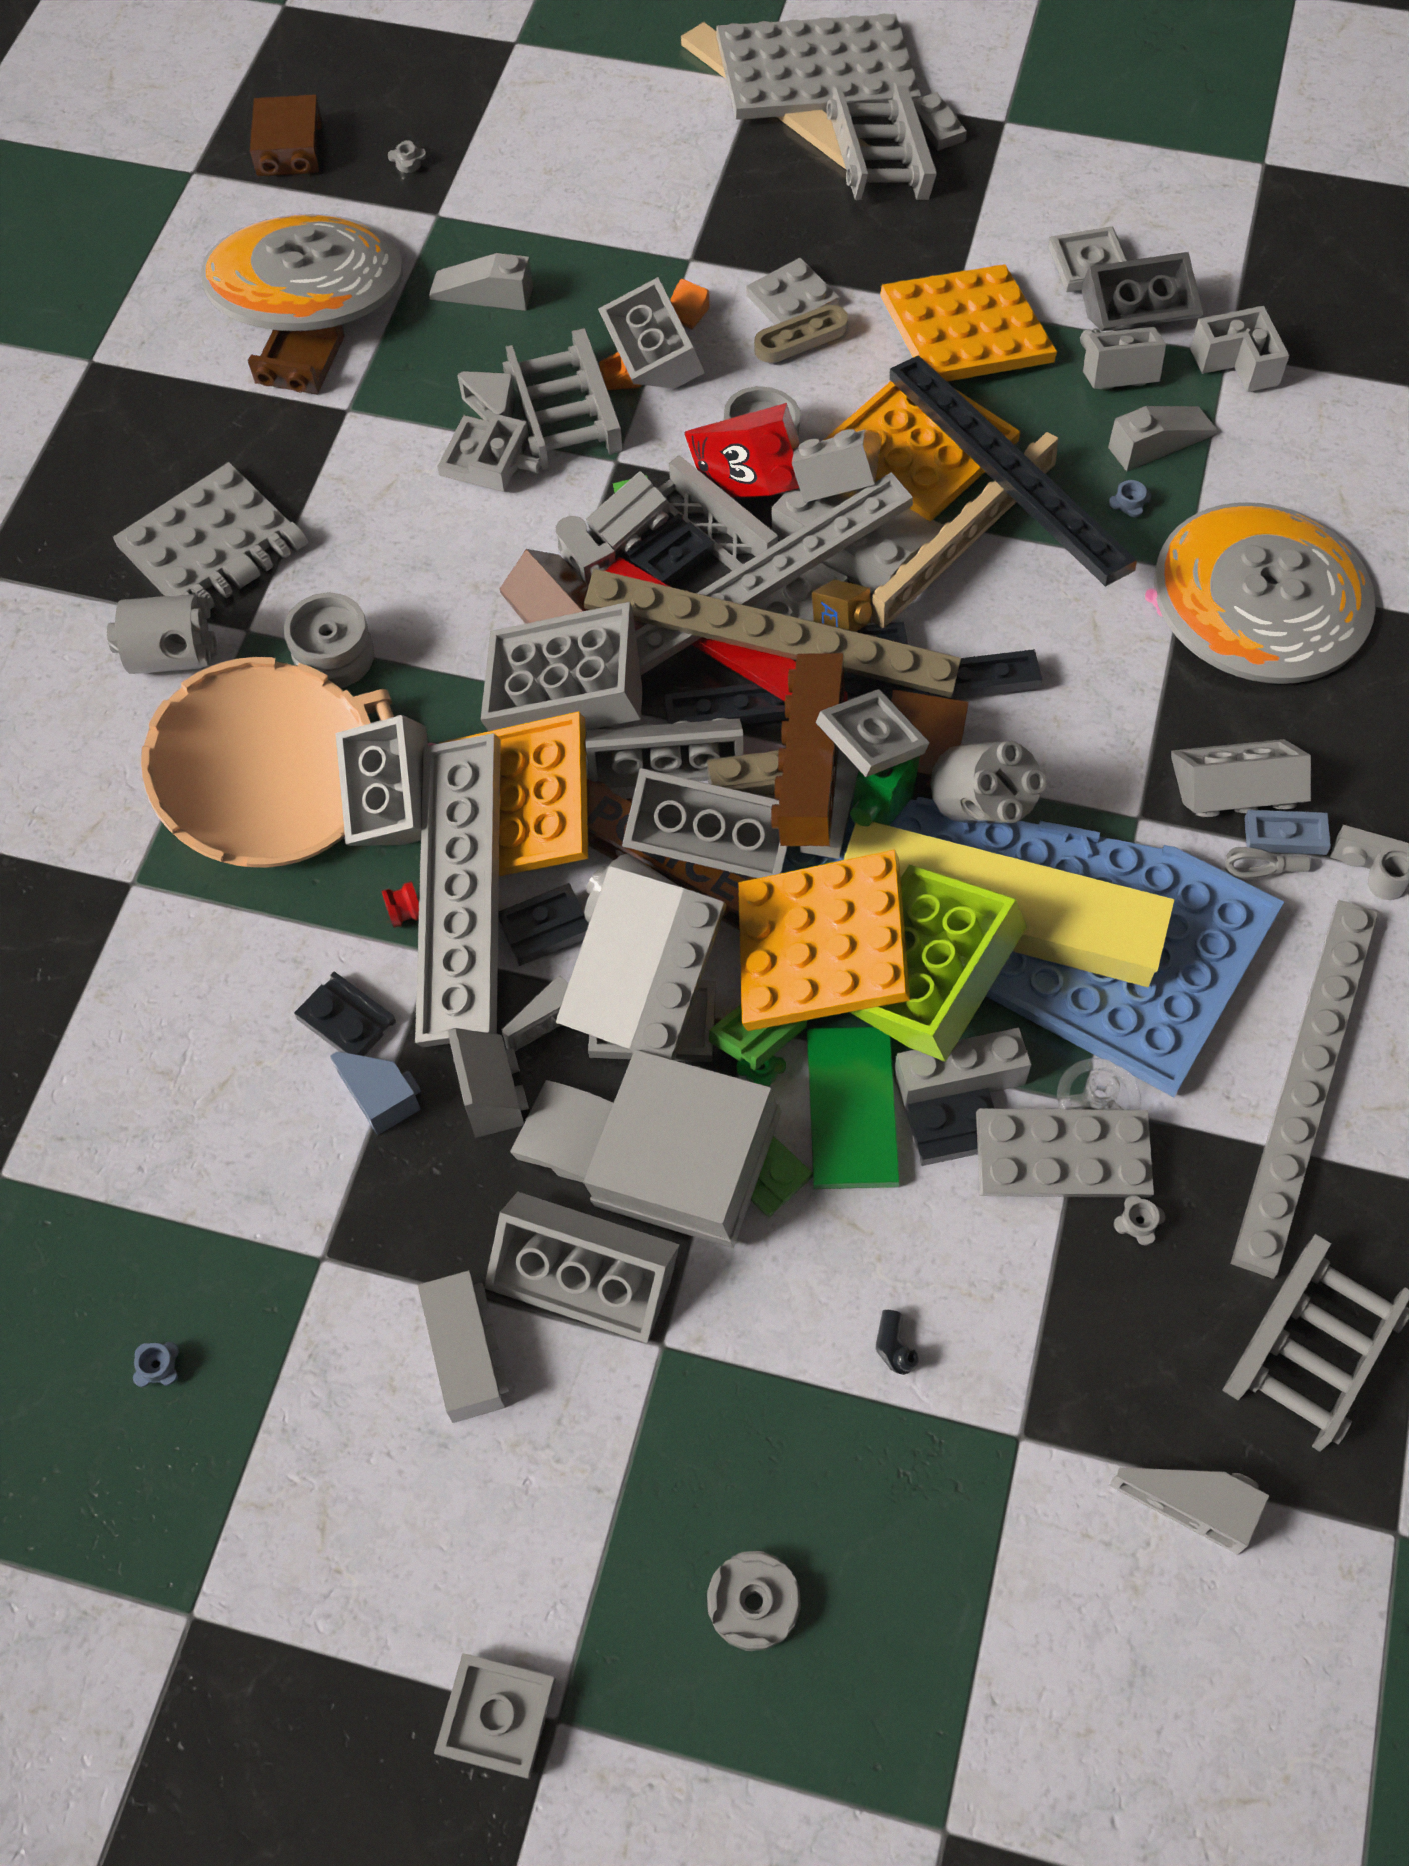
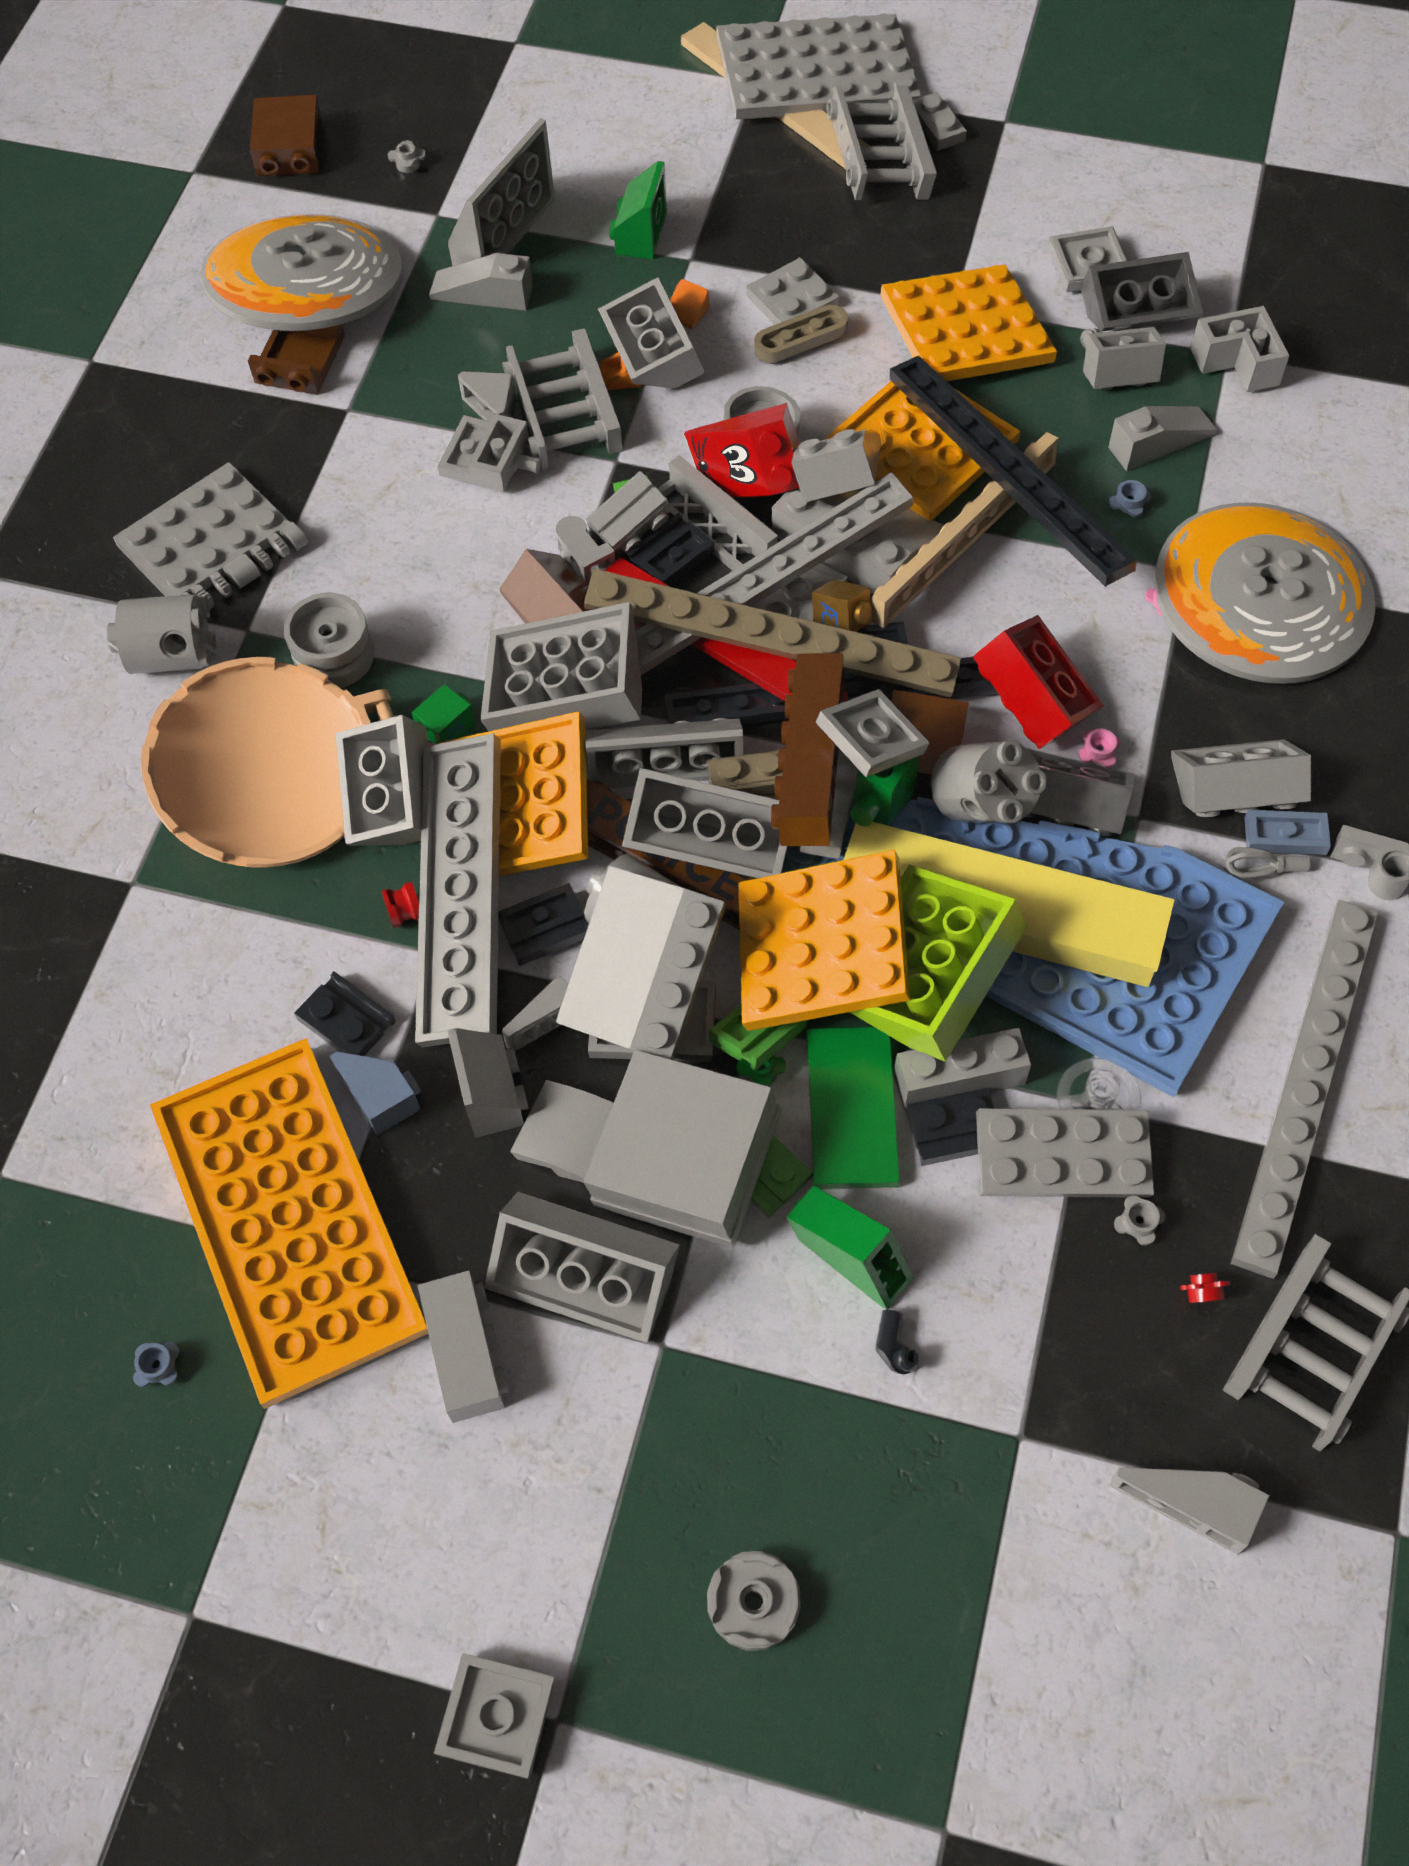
none -> light orange plate [150,1038,428,1409]
none -> green brick [412,684,476,744]
none -> light grey slope [448,118,555,266]
none -> green slope [609,161,667,259]
none -> green slope [786,1186,914,1310]
none -> red slope [972,615,1104,749]
none -> flat silver slope [1025,748,1134,837]
none -> bright pink plate [1078,728,1121,768]
none -> red plate [1180,1273,1230,1303]

